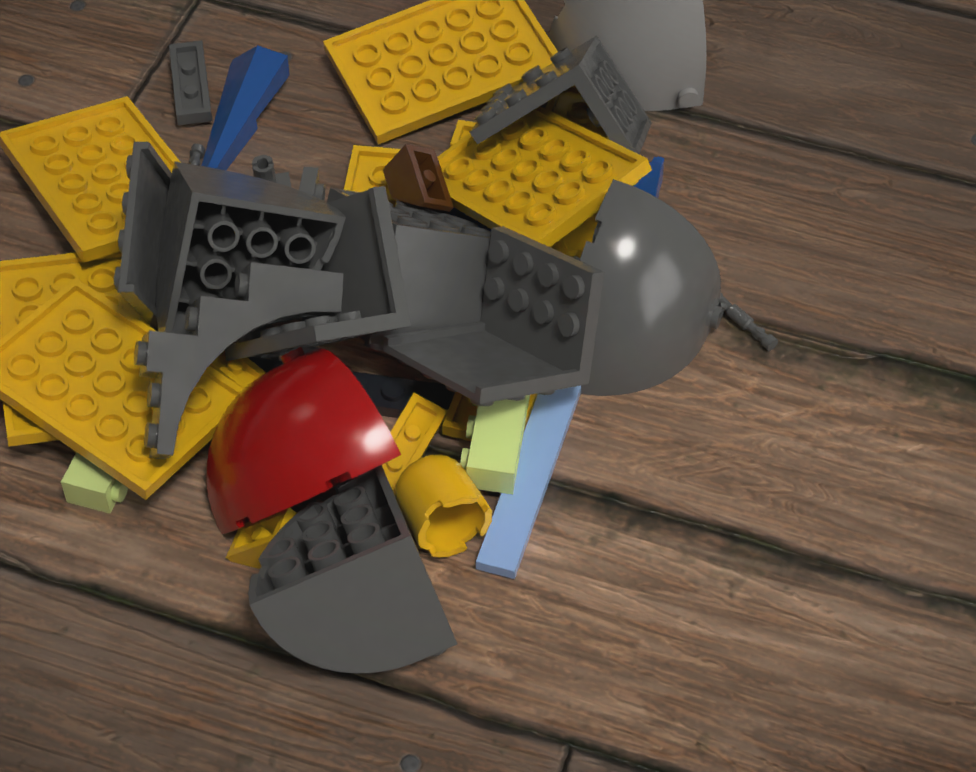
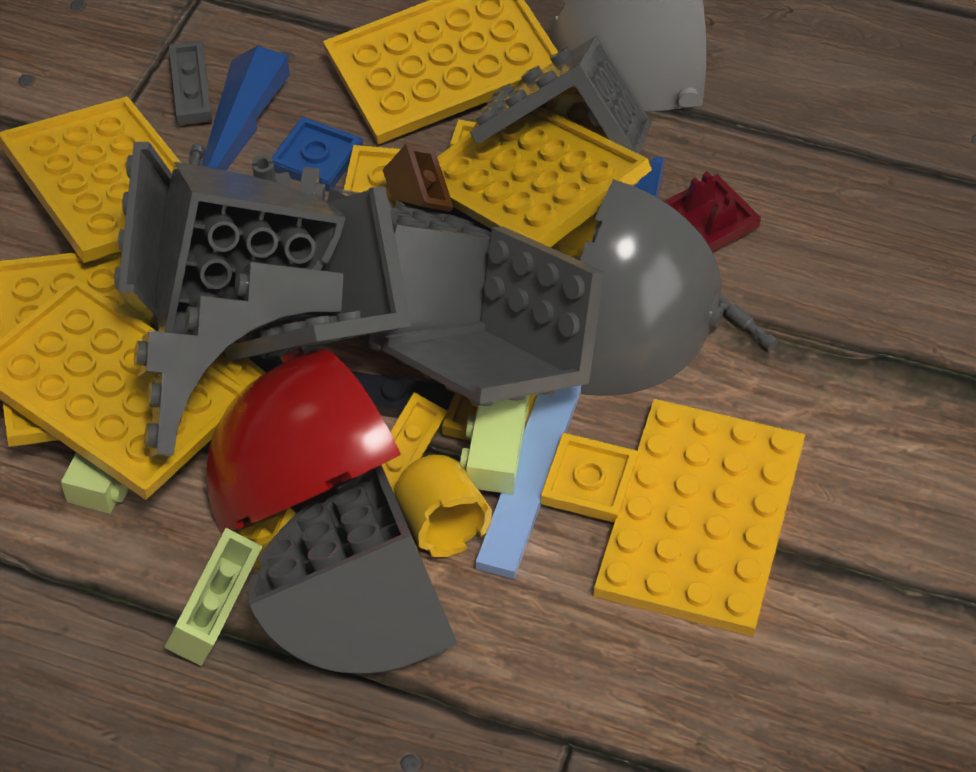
none -> yellowish green brick [164,528,263,666]
none -> blue tile [271,117,363,192]
none -> yellow plate [541,433,639,523]
none -> yellow plate [593,399,805,637]
none -> dark red plate [663,171,761,252]

